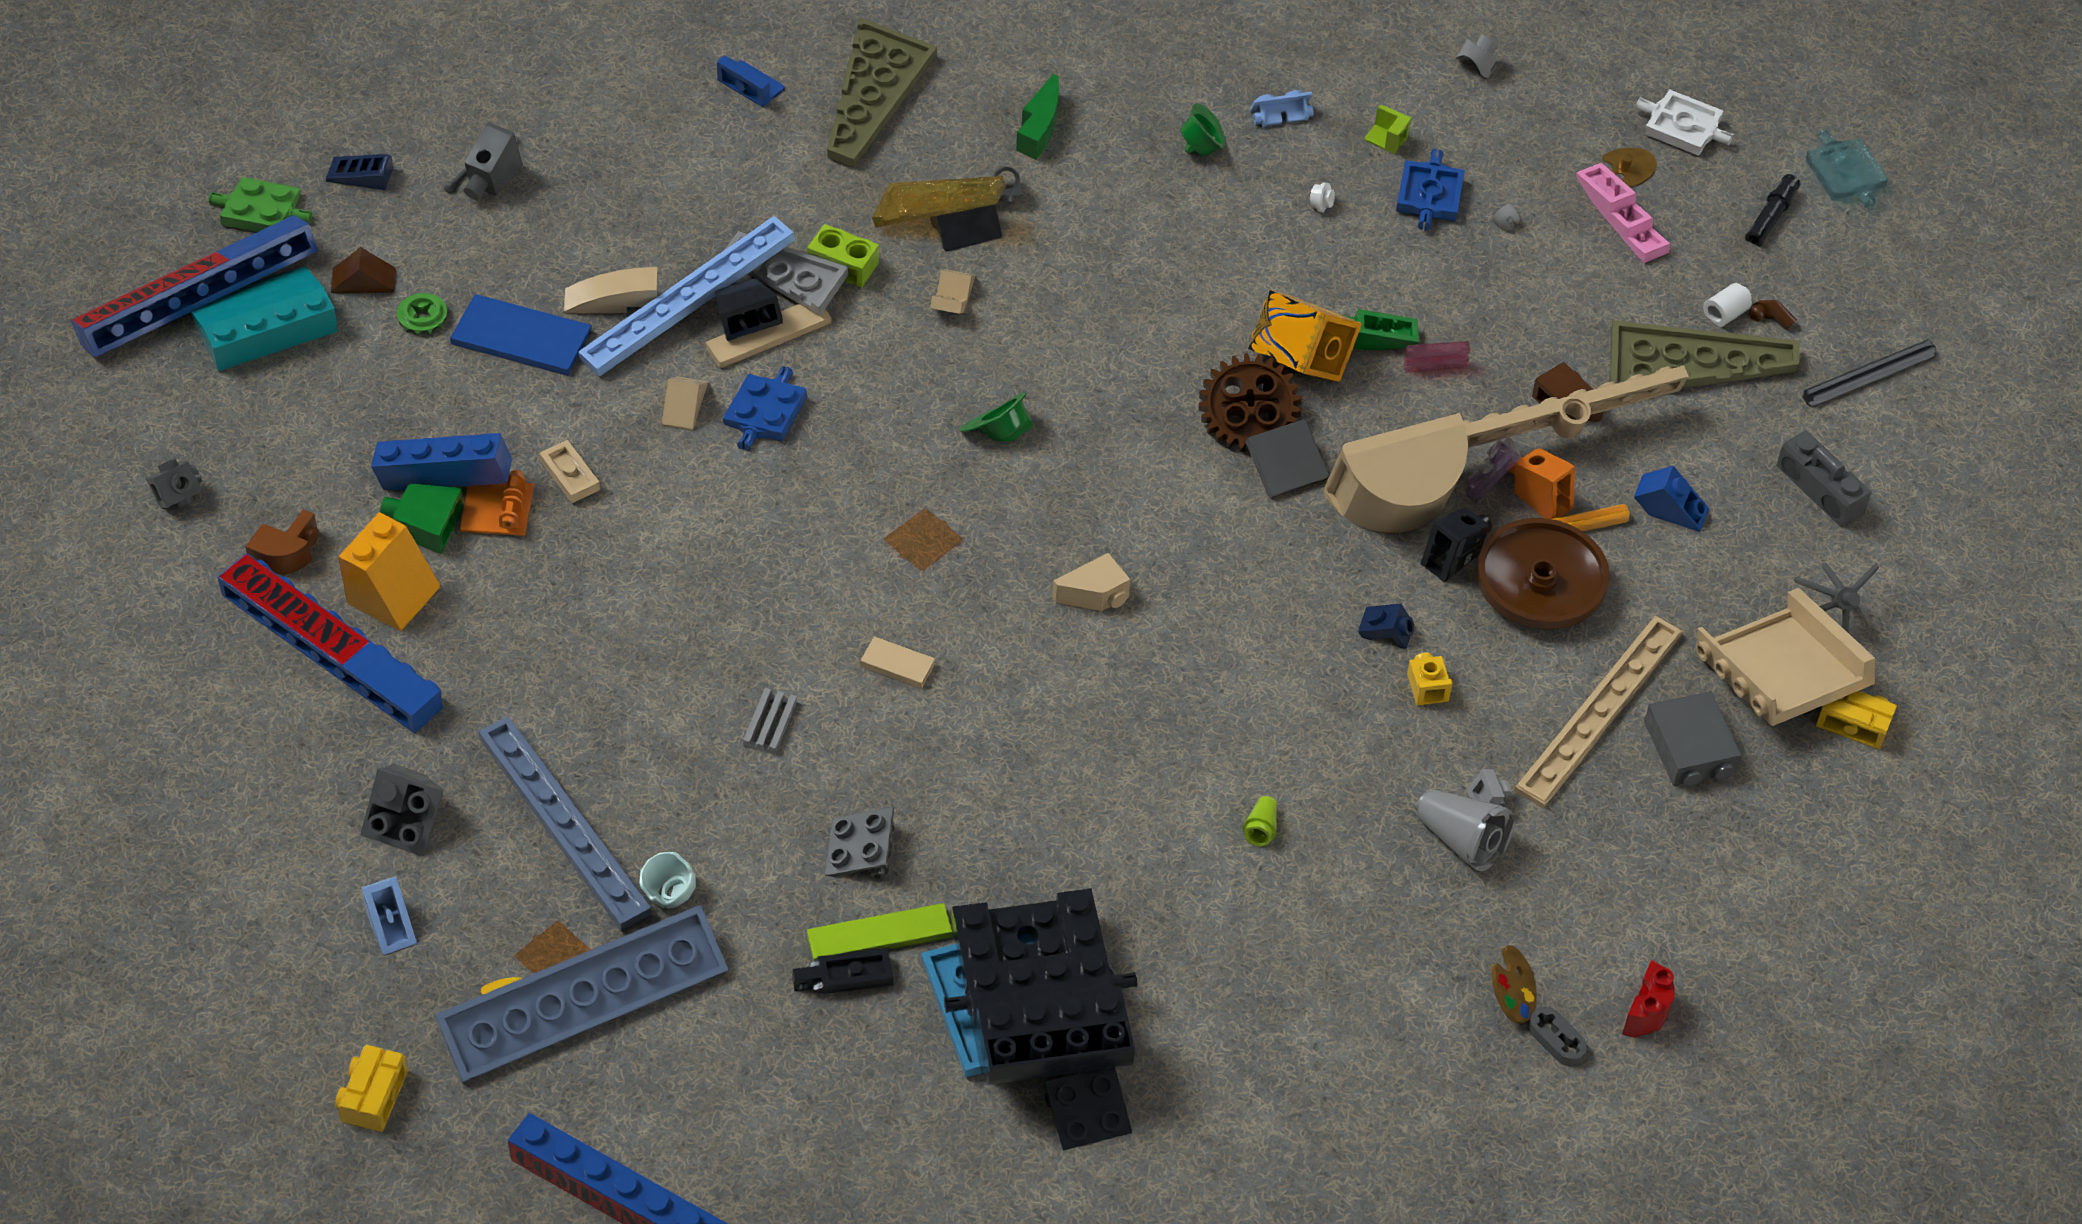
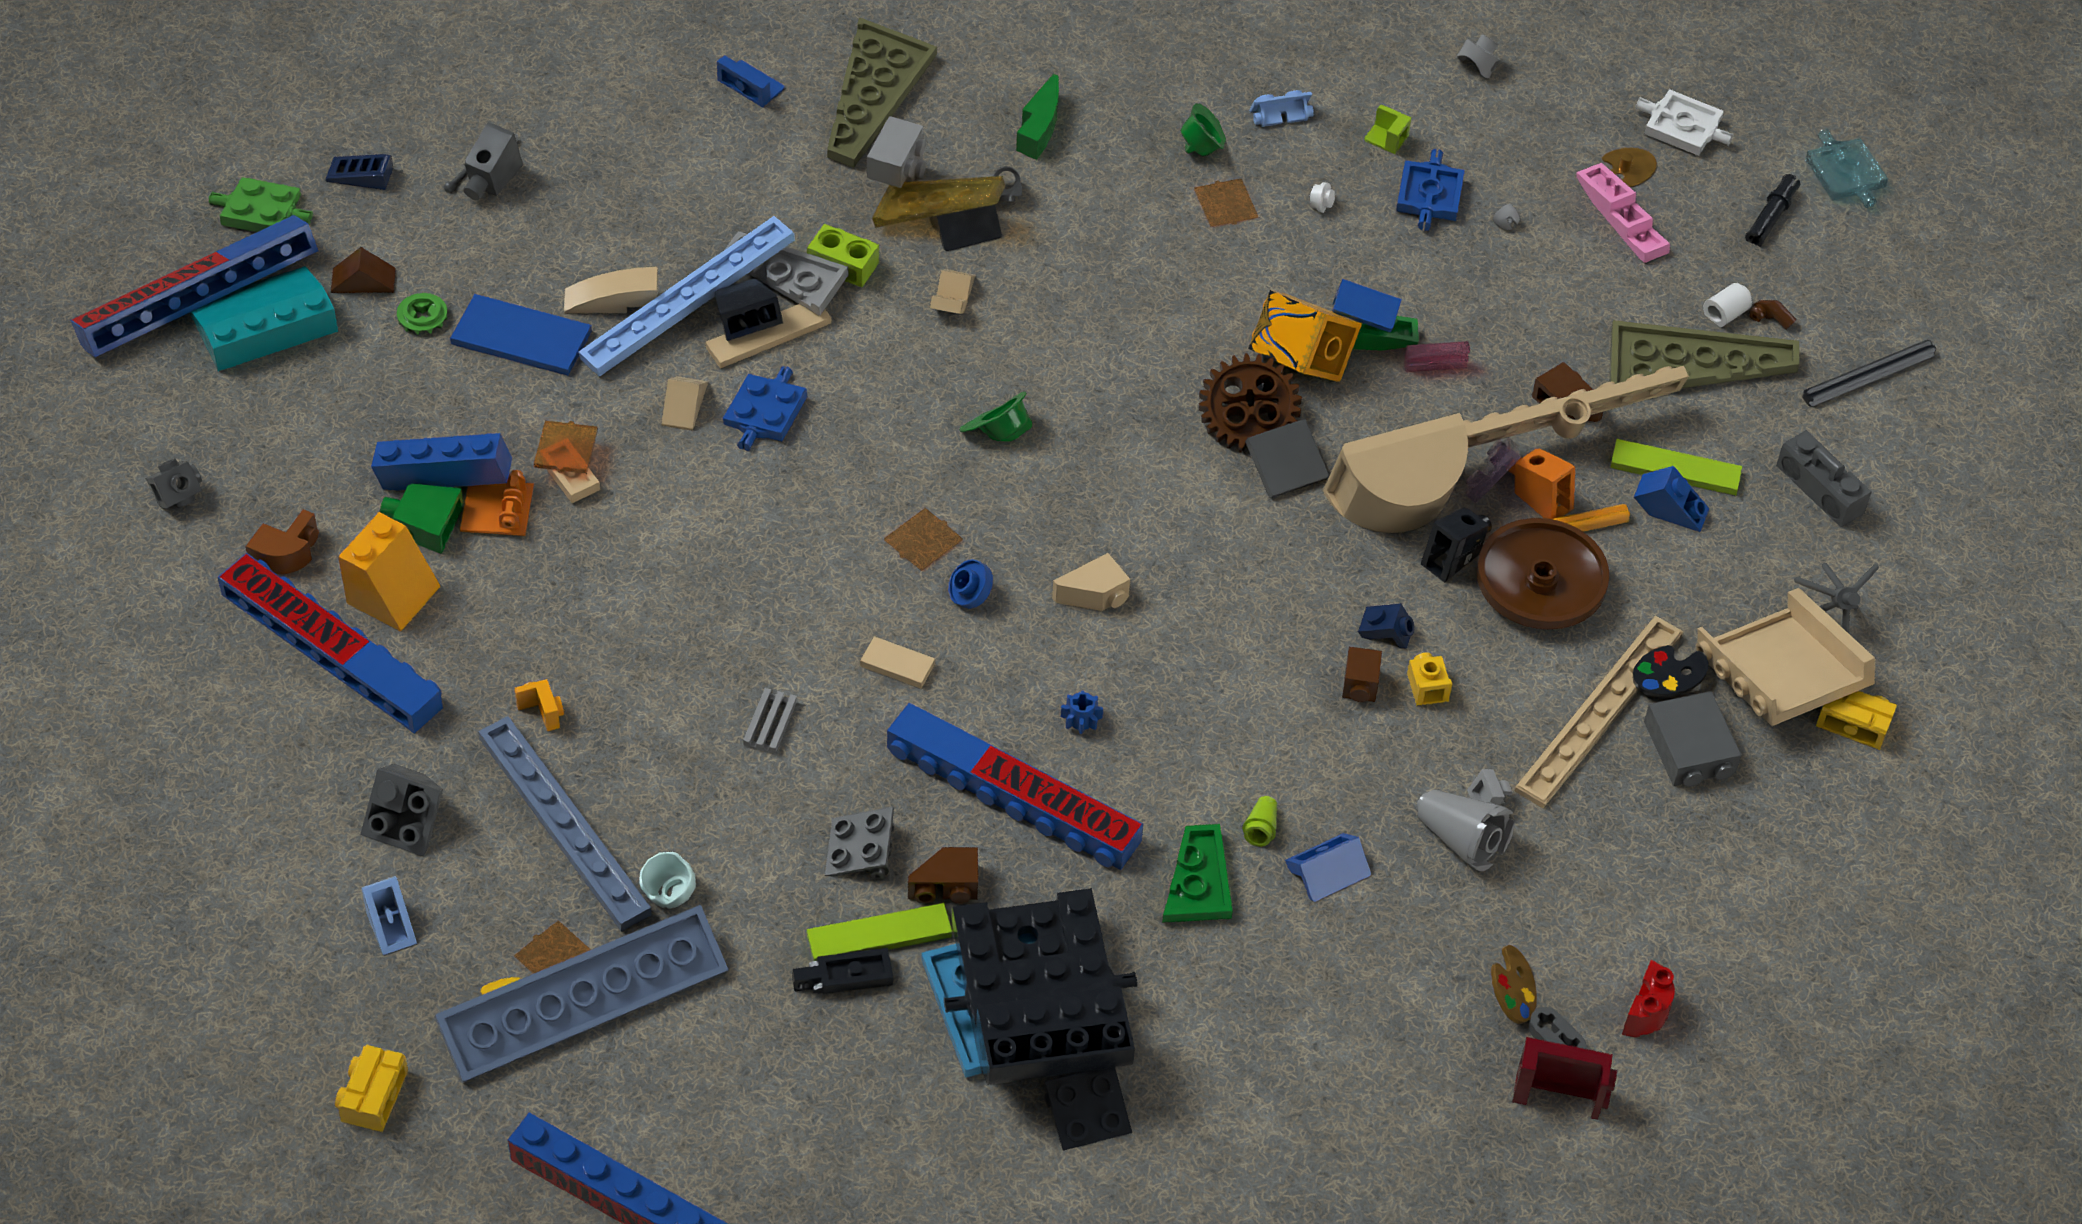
none -> light orange bracket [514,679,564,731]
none -> clear orange piece [534,420,598,474]
none -> light grey brick [867,116,927,188]
none -> blue brick [887,703,1144,870]
none -> reddish brown slope [908,847,978,904]
none -> blue plate [948,559,993,609]
none -> blue gear [1061,691,1103,734]
none -> green wing [1162,824,1233,923]
none -> clear orange piece [1194,178,1258,227]
none -> panel [1285,833,1371,902]
none -> blue panel [1332,279,1402,332]
none -> reddish brown brick [1342,646,1382,702]
none -> dark red panel [1512,1037,1617,1120]
none -> lime tile [1610,439,1742,496]
none -> black piece [1632,645,1709,697]

